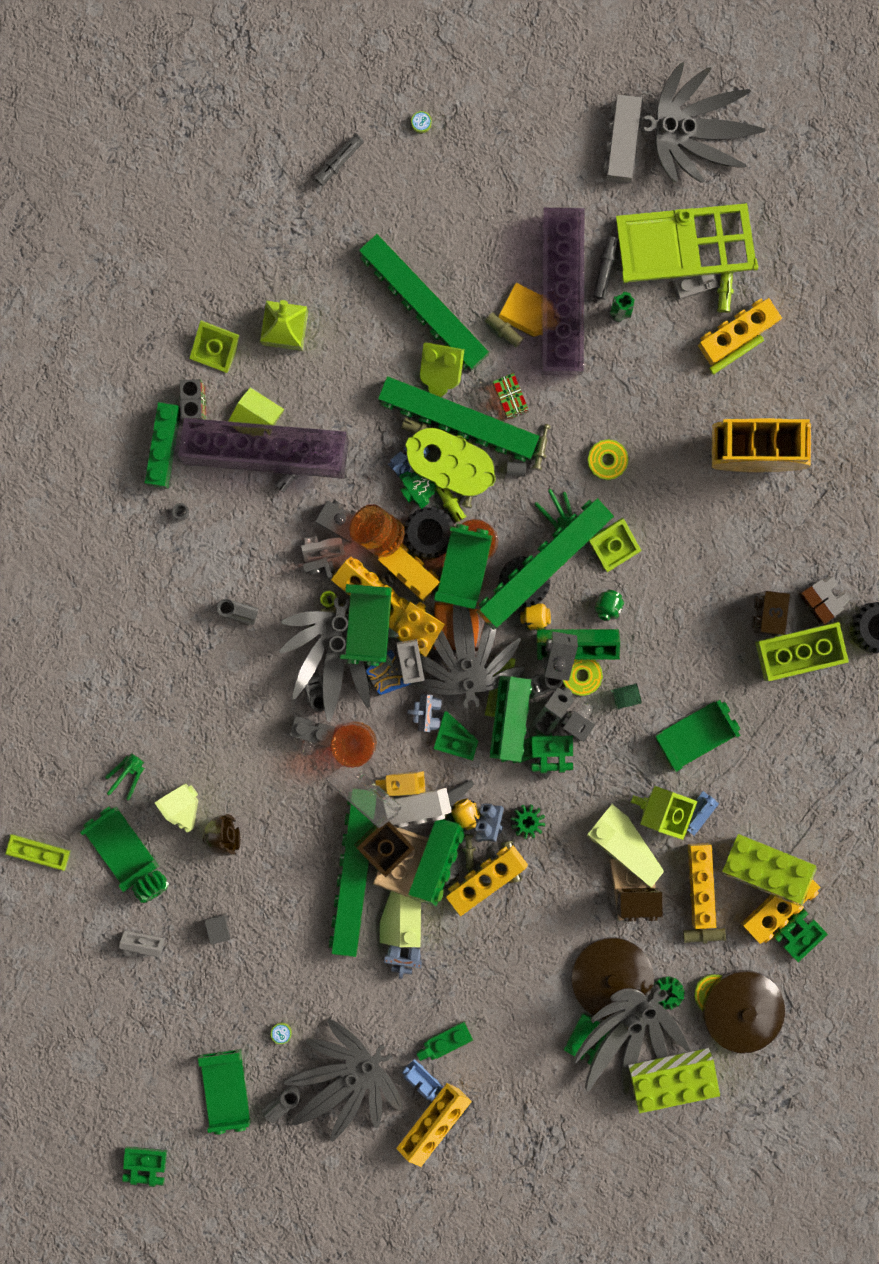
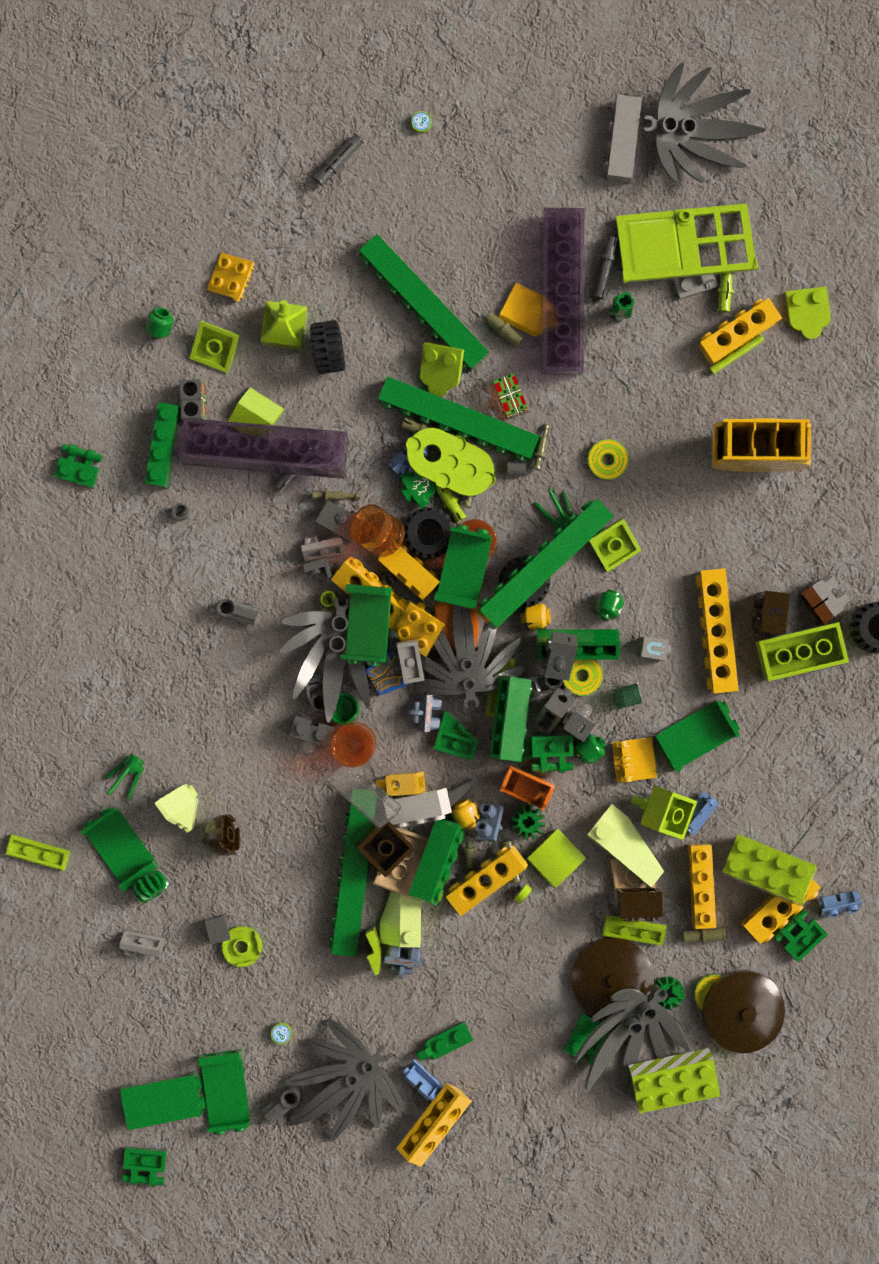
none -> green plate [54,444,103,488]
none -> green panel [120,1071,206,1130]
none -> green head [145,307,174,339]
none -> yellow hinge [206,252,254,302]
none -> lime tile [221,926,262,967]
none -> black tyre [310,320,345,375]
none -> olive piece [312,488,360,502]
none -> green hair [332,693,360,725]
none -> lime slope [366,925,381,976]
none -> orange piece [499,765,555,810]
none -> lime tile [513,884,532,904]
none -> lime slope [526,829,586,889]
none -> green head [575,734,606,764]
none -> lime tile [602,915,666,946]
none -> yellow hinge [611,737,657,783]
none -> light grey brick [639,636,671,661]
none -> yellow brick [695,568,739,693]
none -> lime plate [785,286,831,340]
none -> medium blue hinge [817,891,863,918]

